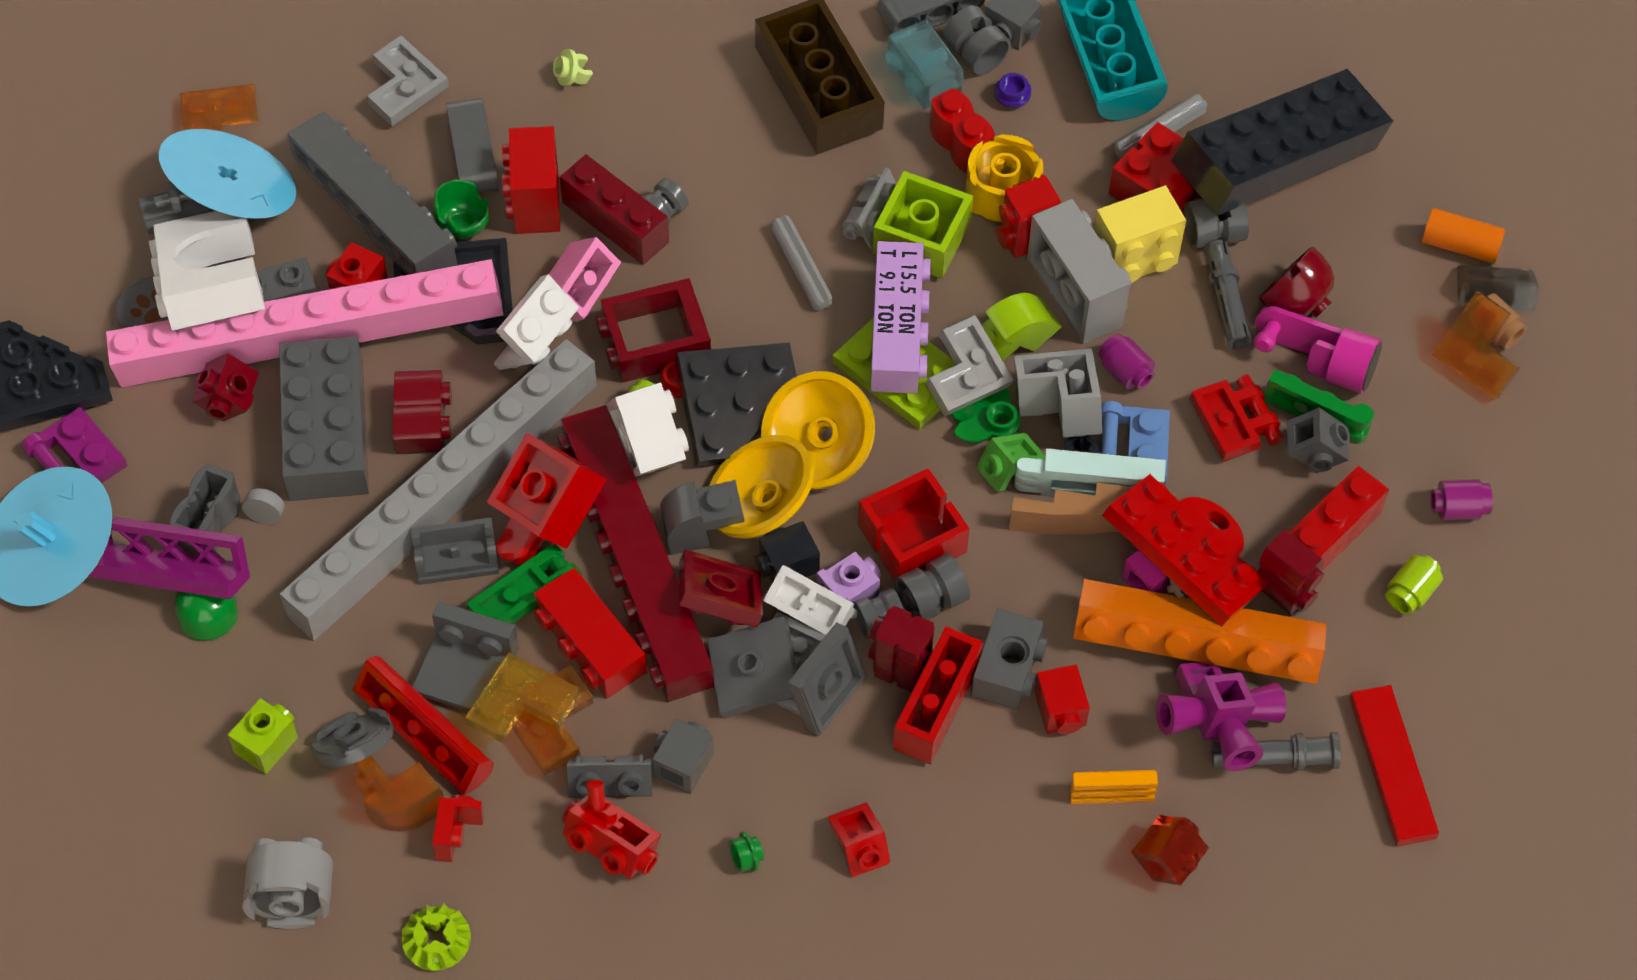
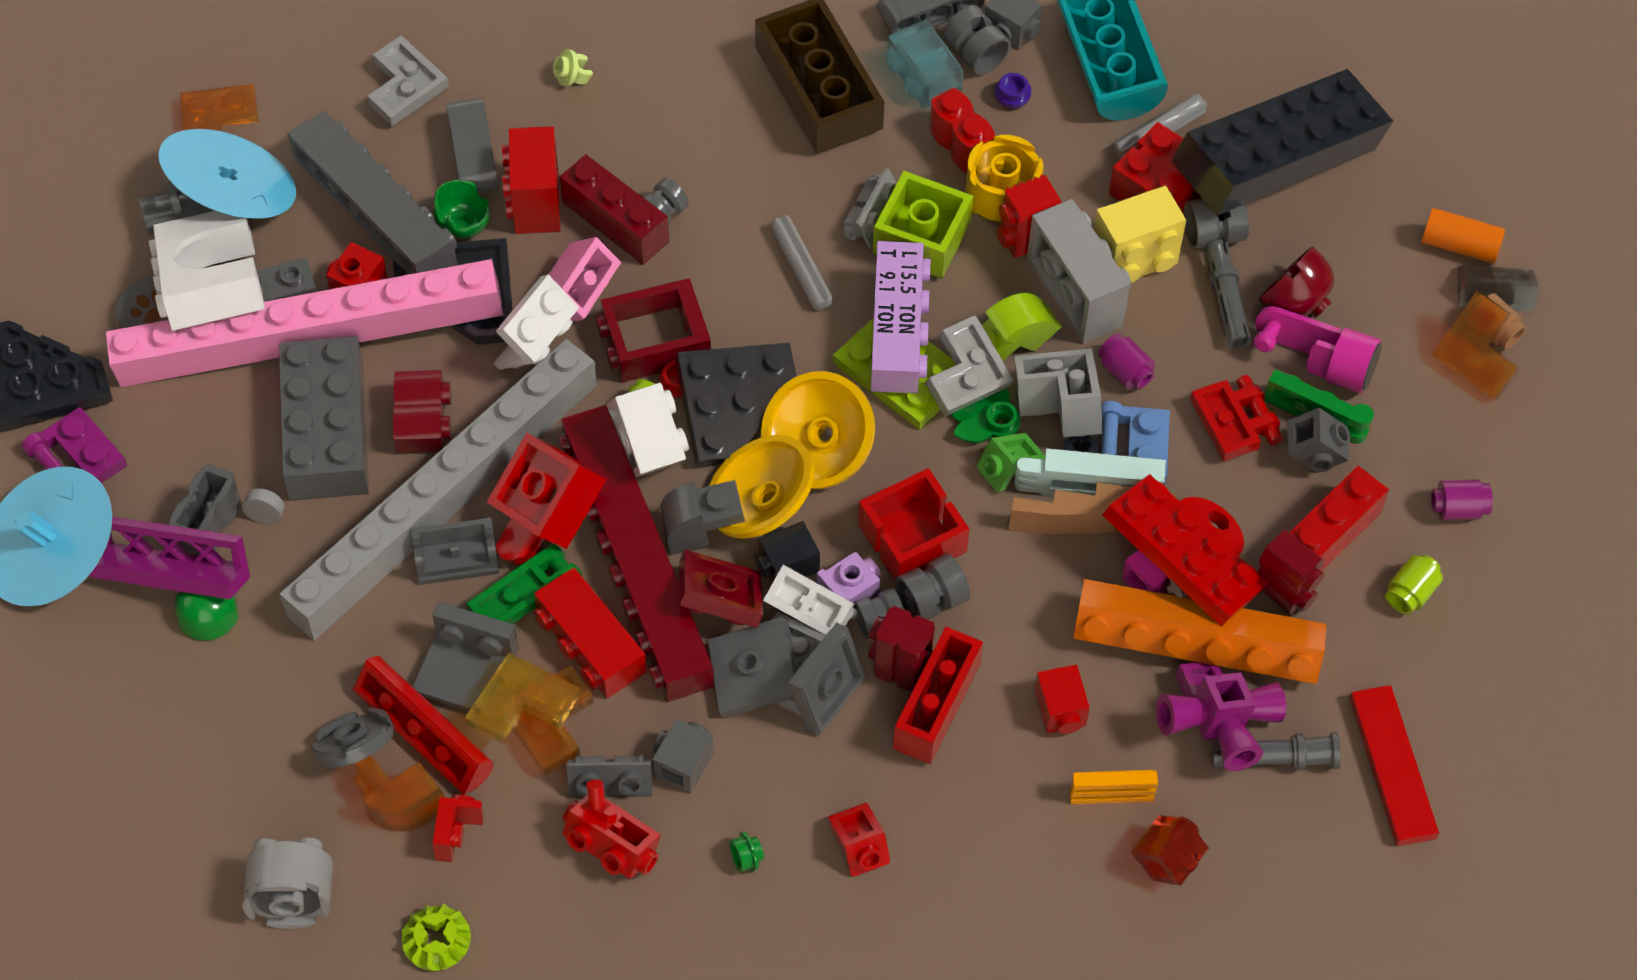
dark red brick [192,353,259,421] -> none
lime brick [228,698,298,774] -> none
dark grey brick [971,608,1048,710] -> none

